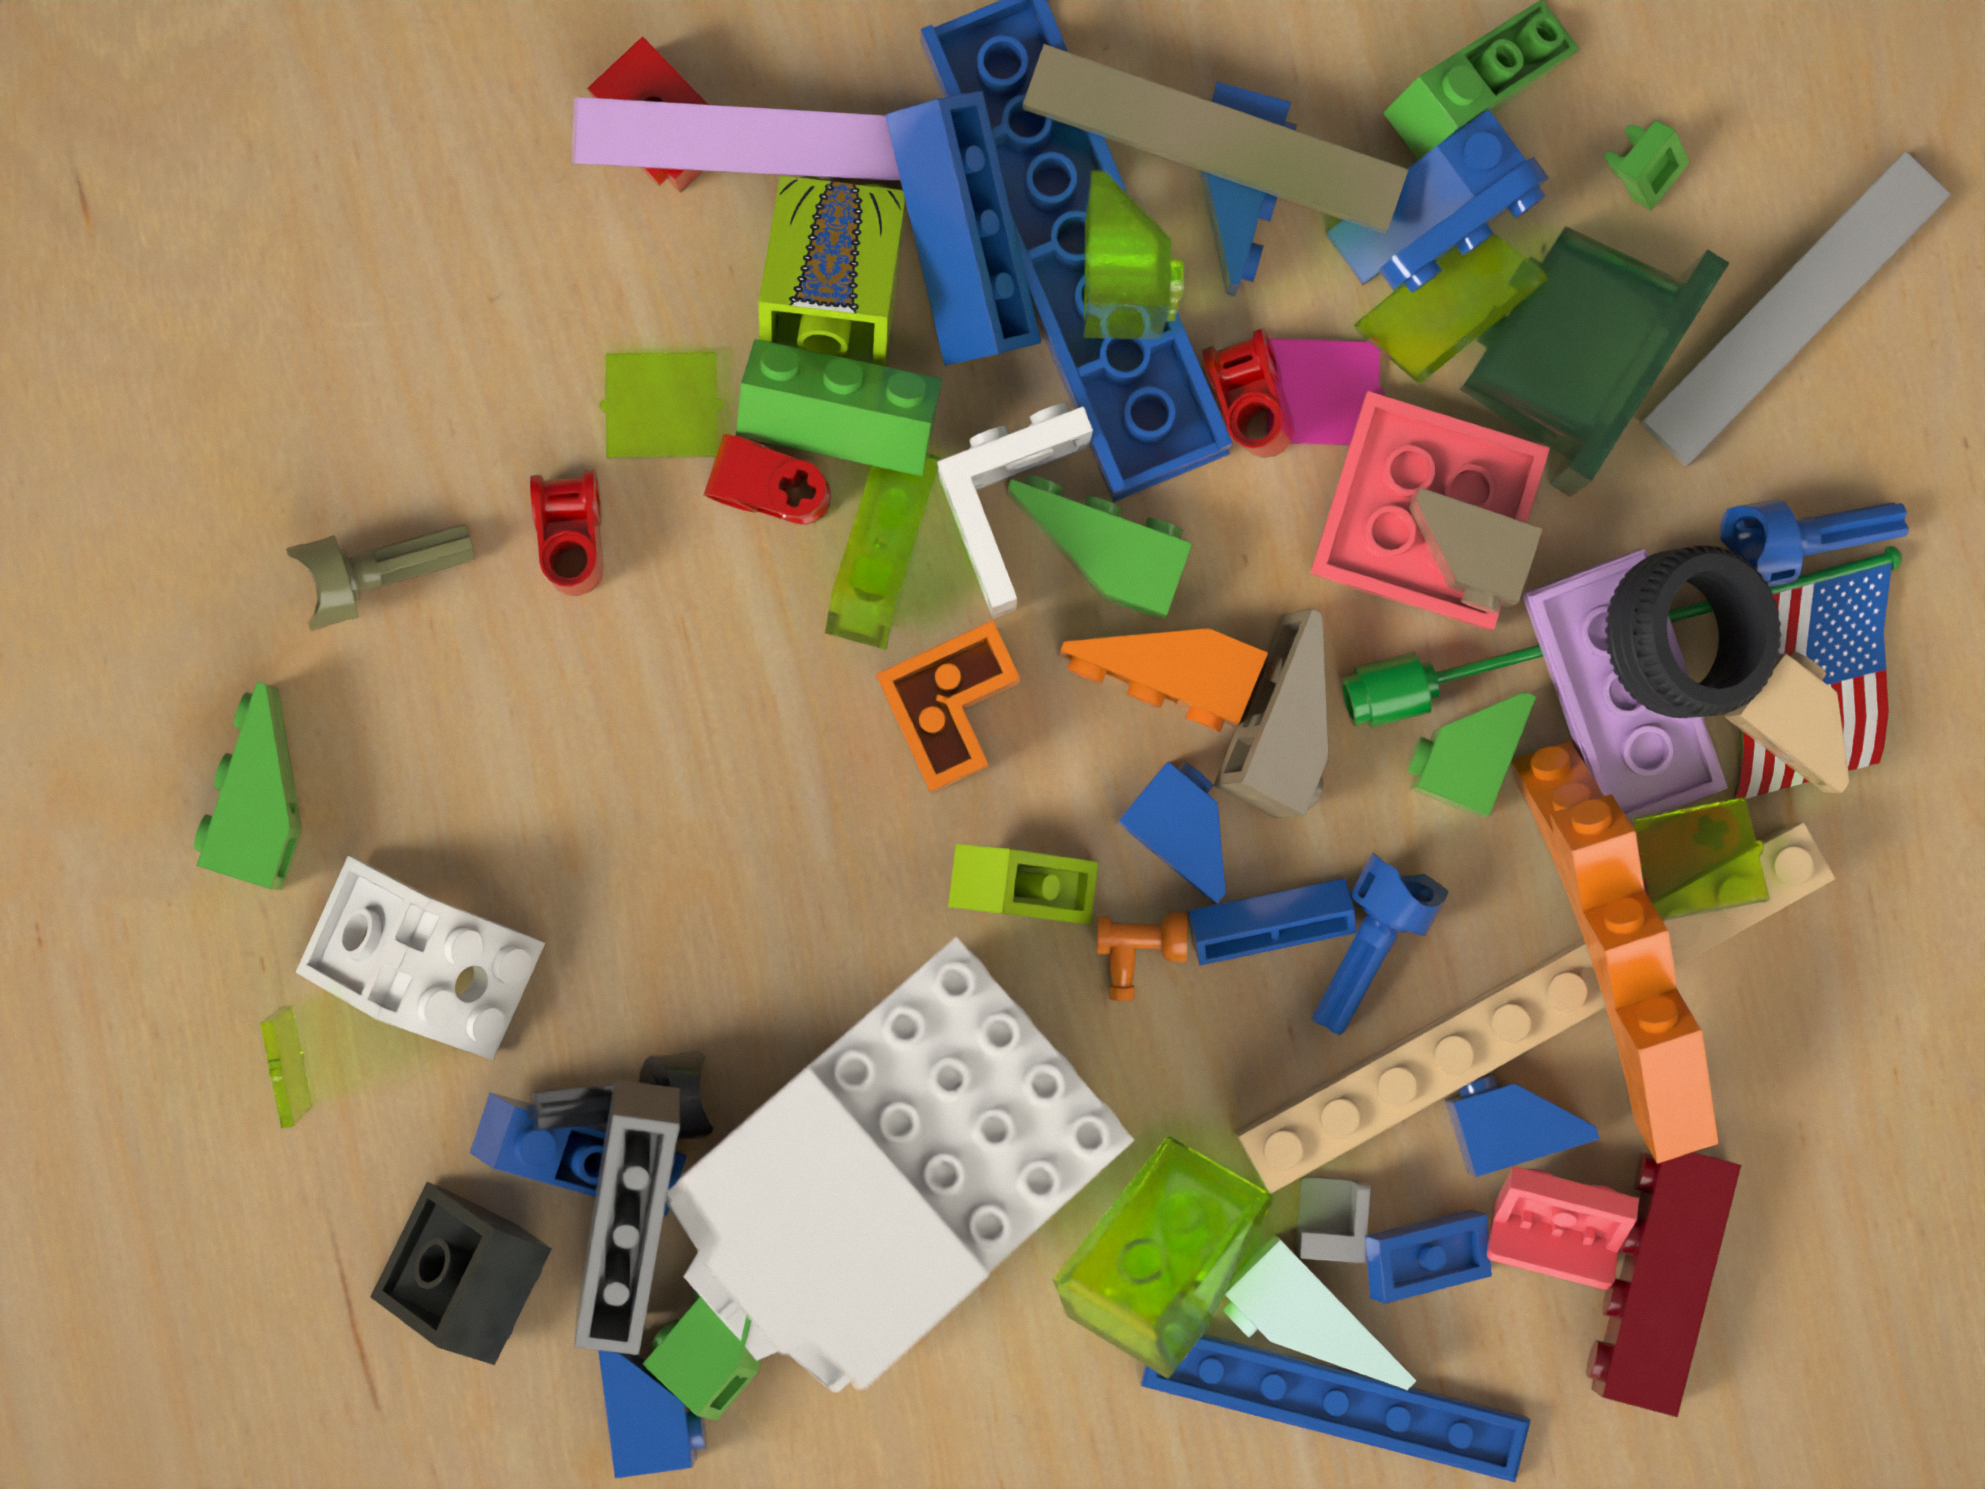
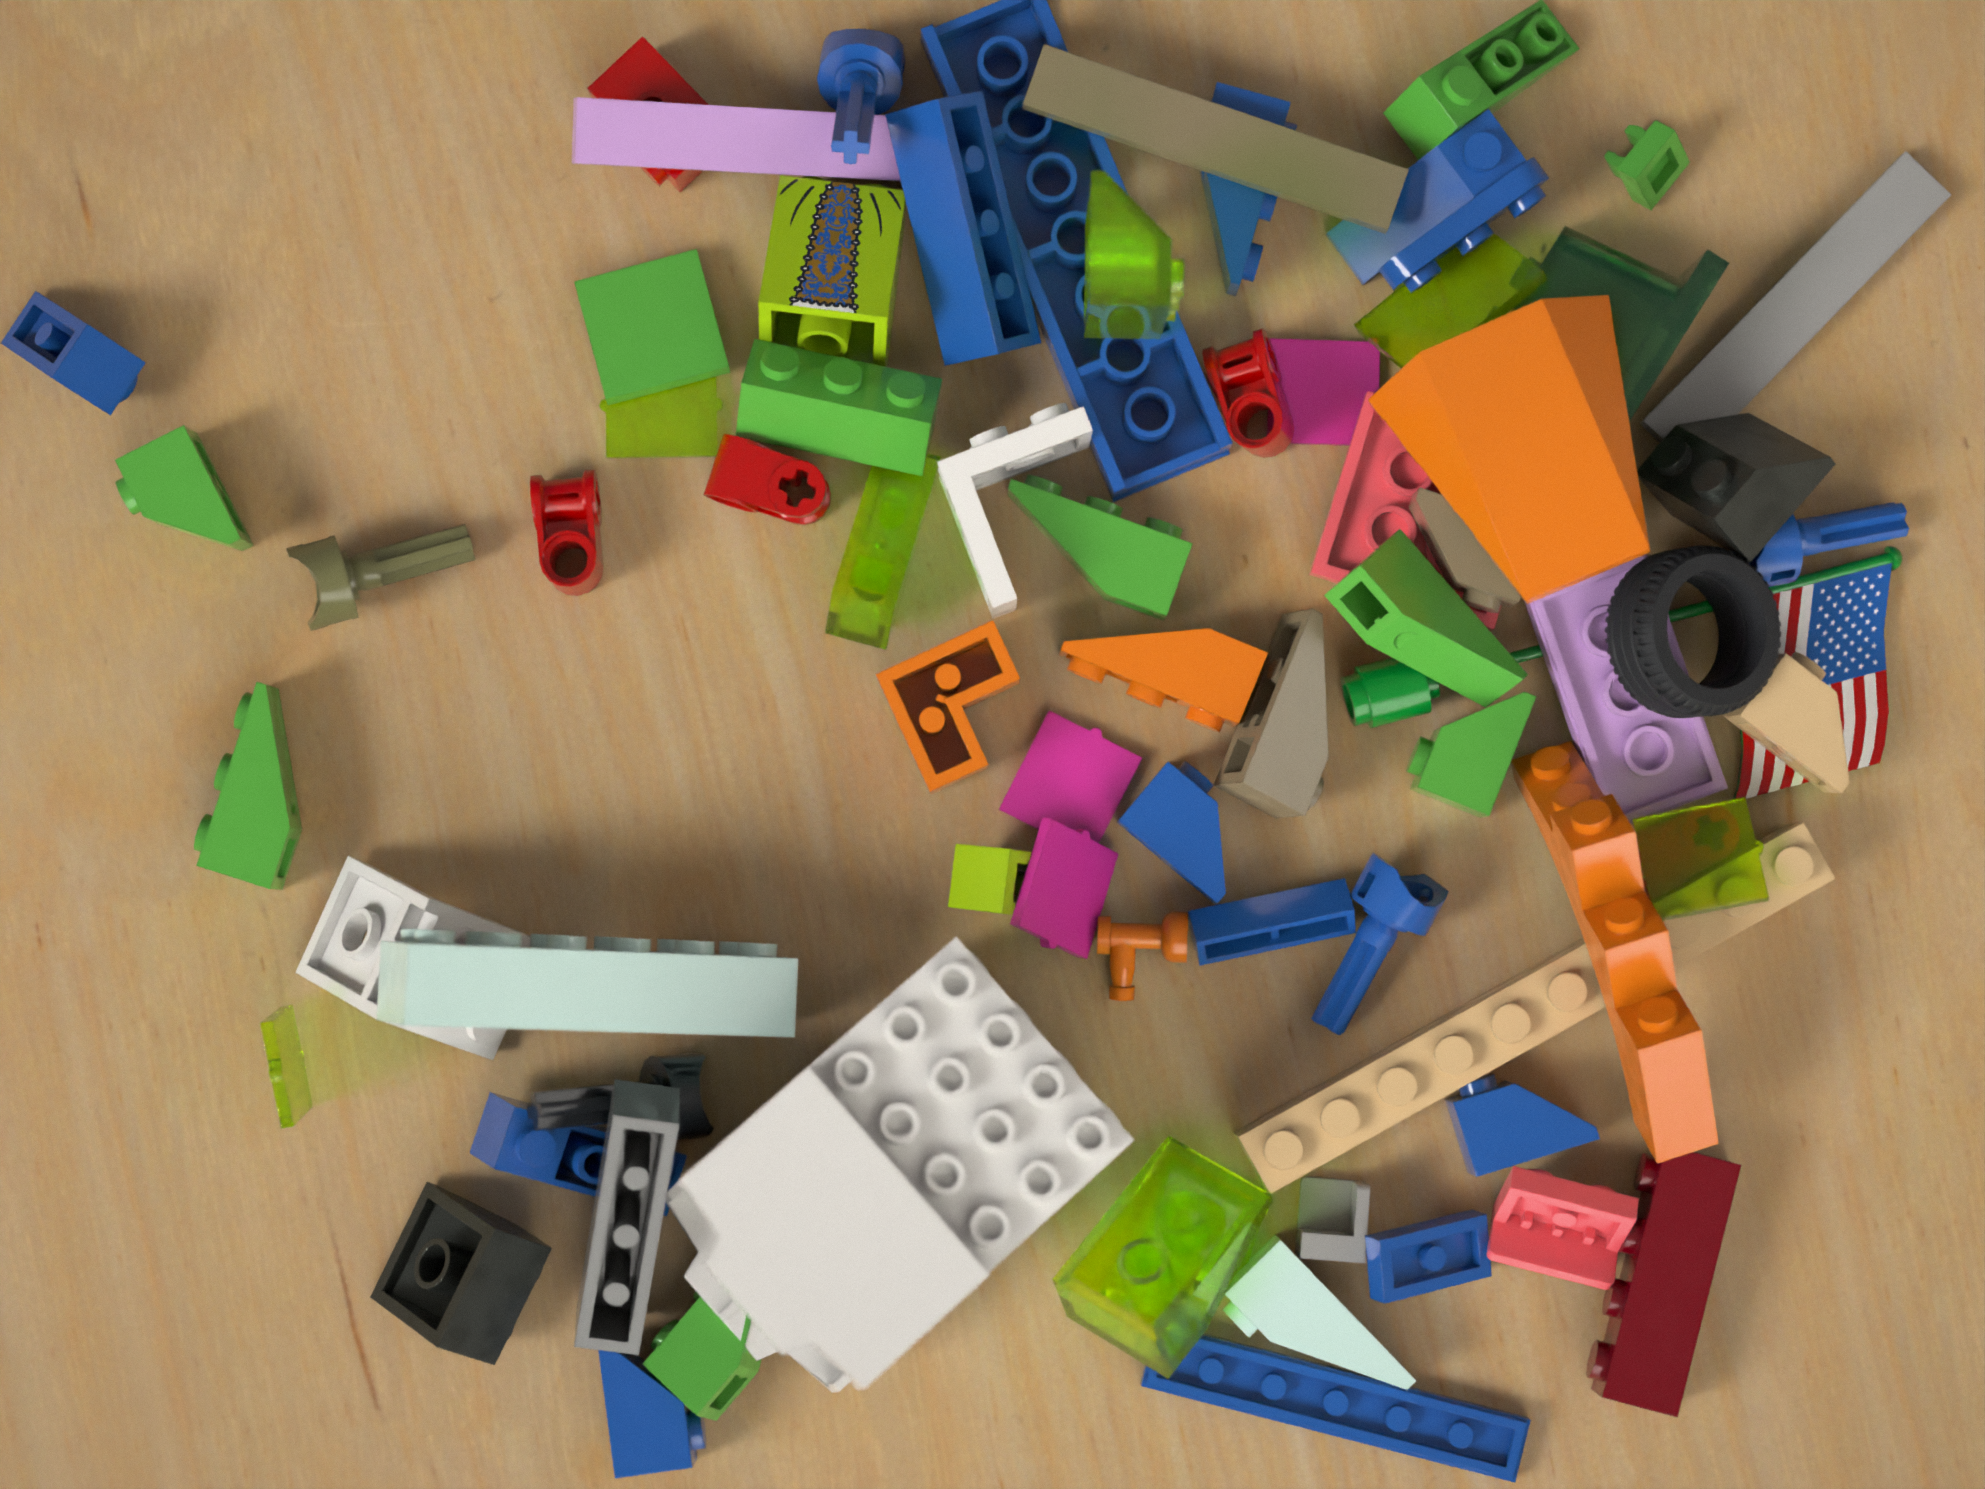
none -> blue slope [1,291,146,416]
none -> bright green slope [115,425,254,551]
none -> light aqua brick [377,929,798,1037]
none -> bright green tile [574,249,731,405]
none -> blue piece [817,29,906,164]
none -> dark pink piece [999,710,1142,843]
none -> dark pink piece [1010,817,1119,959]
none -> bright green slope [1324,529,1528,708]
none -> orange wedge [1368,295,1650,604]
none -> pearl dark grey slope [1637,413,1836,562]

